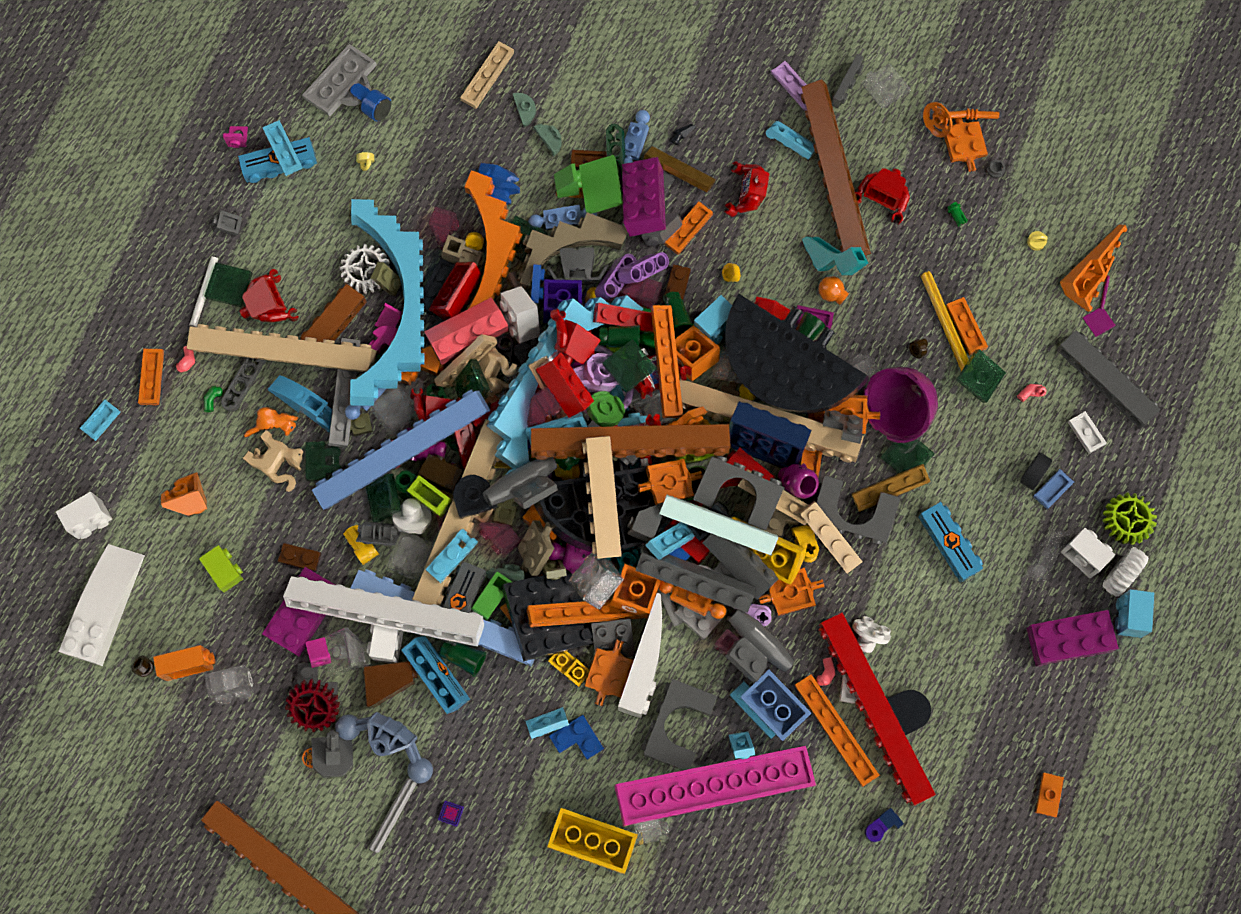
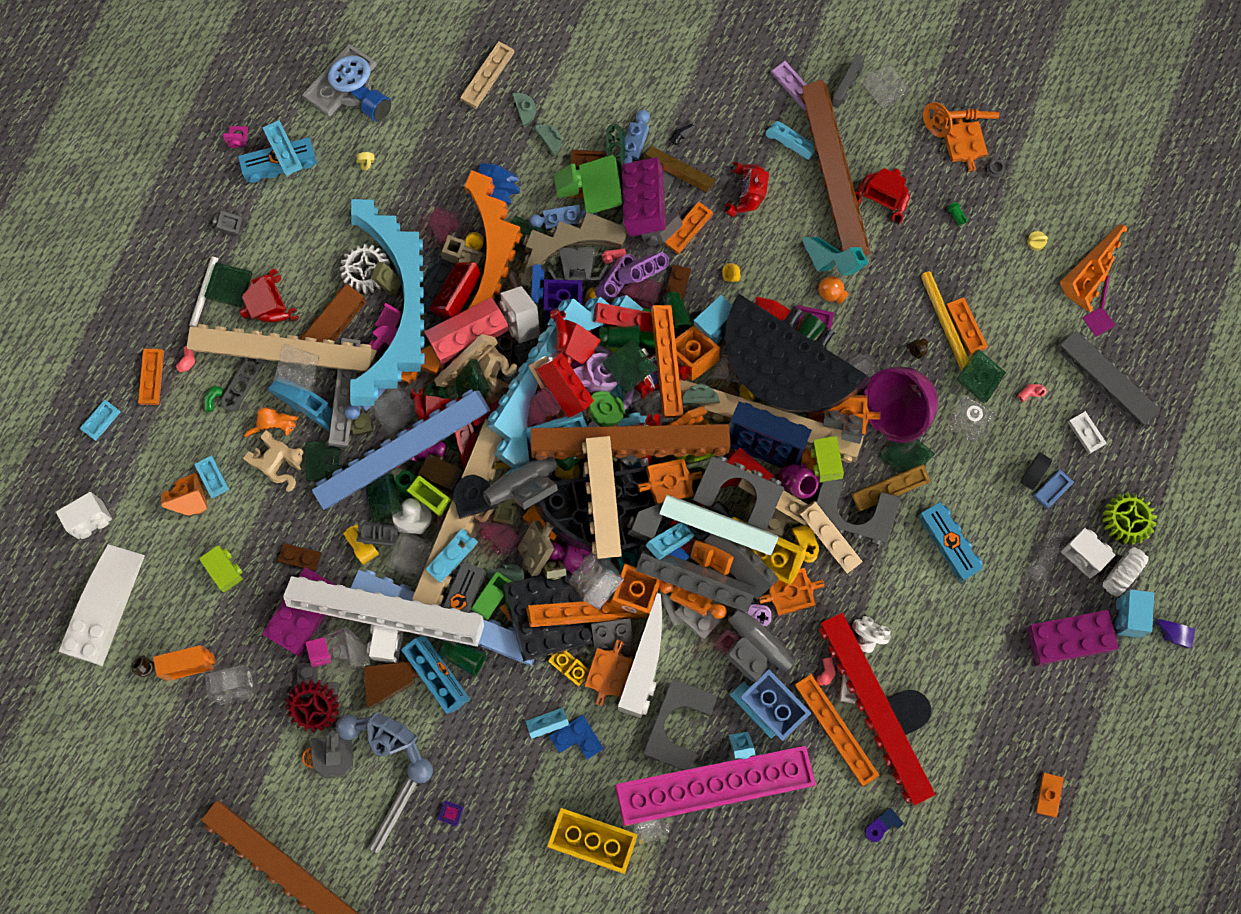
none -> medium azure plate [194,455,230,499]
none -> clear hinge [274,344,319,392]
none -> light blue plate [328,56,370,92]
none -> coral arm [601,248,626,264]
none -> sand green plate [682,384,720,406]
none -> orange slope [690,540,734,575]
none -> lime piece [810,436,844,482]
none -> clear brick [946,395,997,442]
none -> dark purple slope [1155,619,1195,648]

